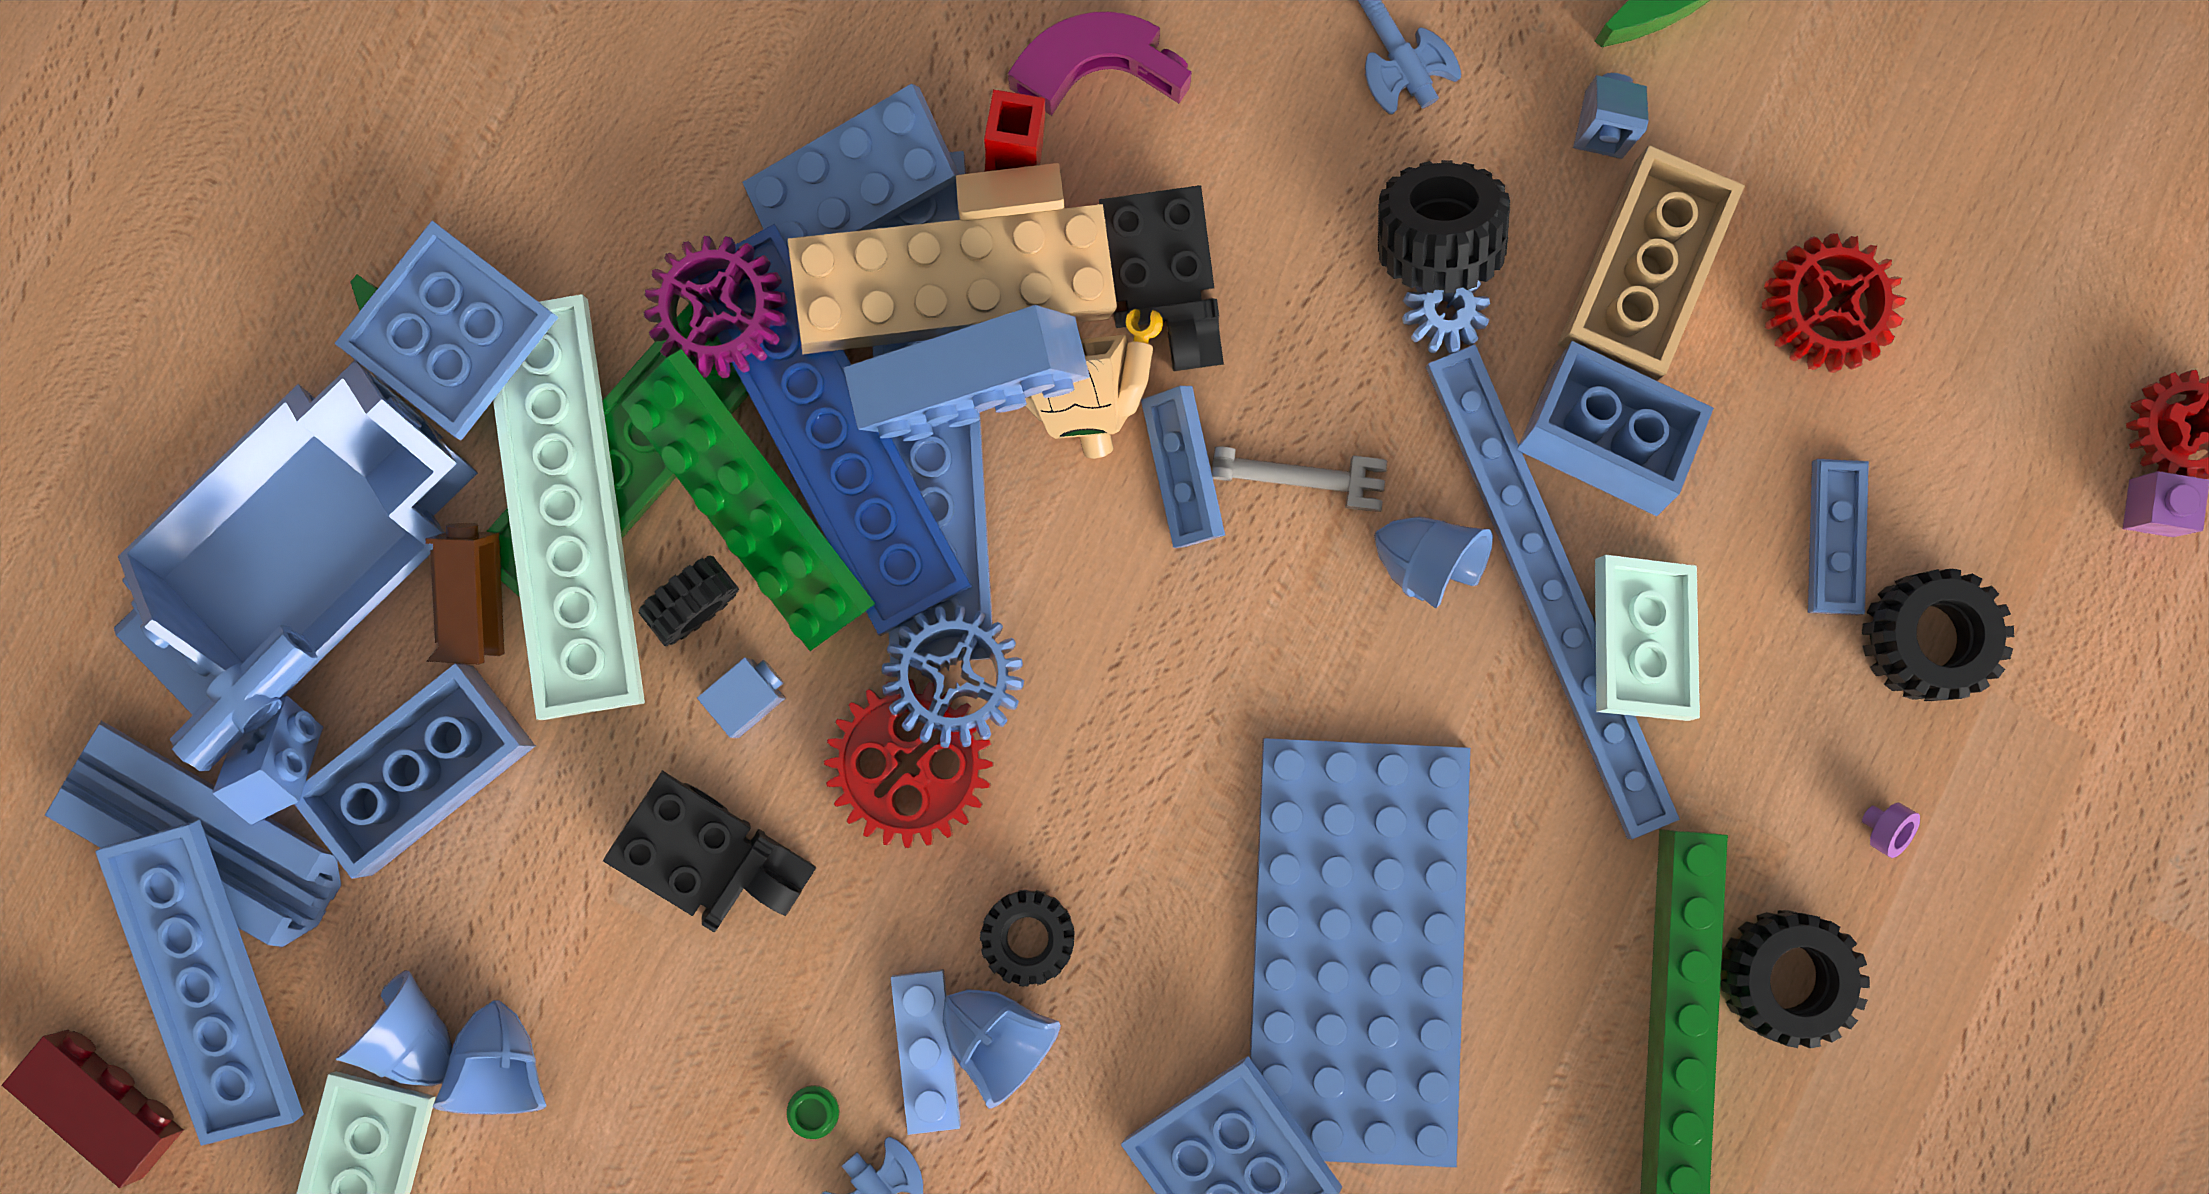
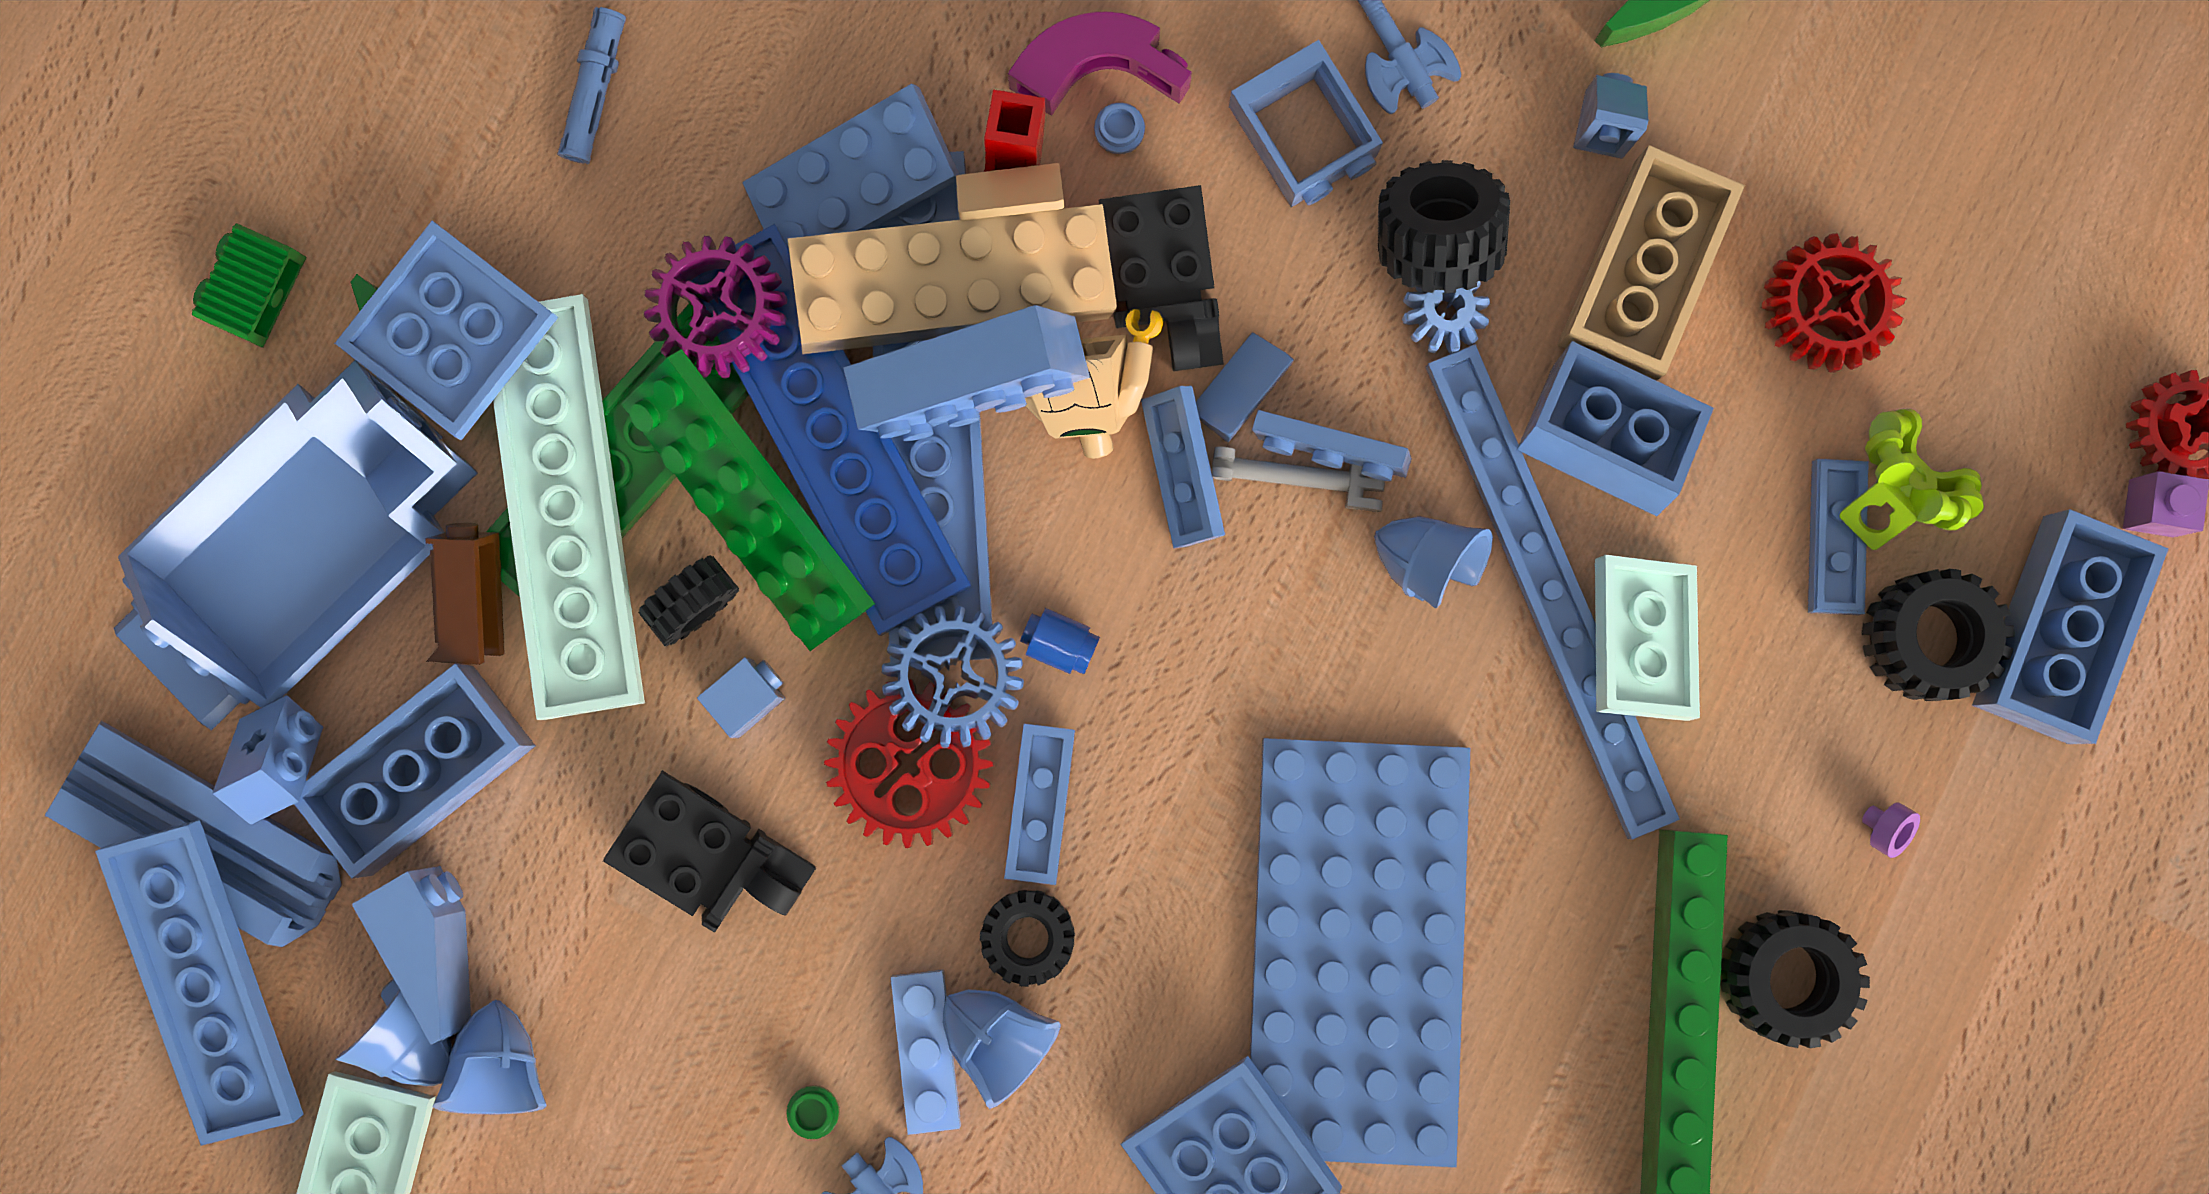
dark red brick [1,1030,184,1189] -> none
medium blue piece [170,625,318,771] -> none
none -> green brick [192,223,307,348]
none -> medium blue slope [352,866,471,1045]
none -> medium blue pin [557,7,626,164]
none -> medium blue plate [1004,724,1075,885]
none -> blue brick [1020,608,1100,674]
none -> medium blue plate [1094,103,1145,154]
none -> medium blue slope [1196,332,1294,443]
none -> medium blue window [1229,40,1383,207]
none -> medium blue plate [1252,410,1412,481]
none -> lime piece [1839,408,1984,550]
none -> medium blue brick [1972,509,2169,744]

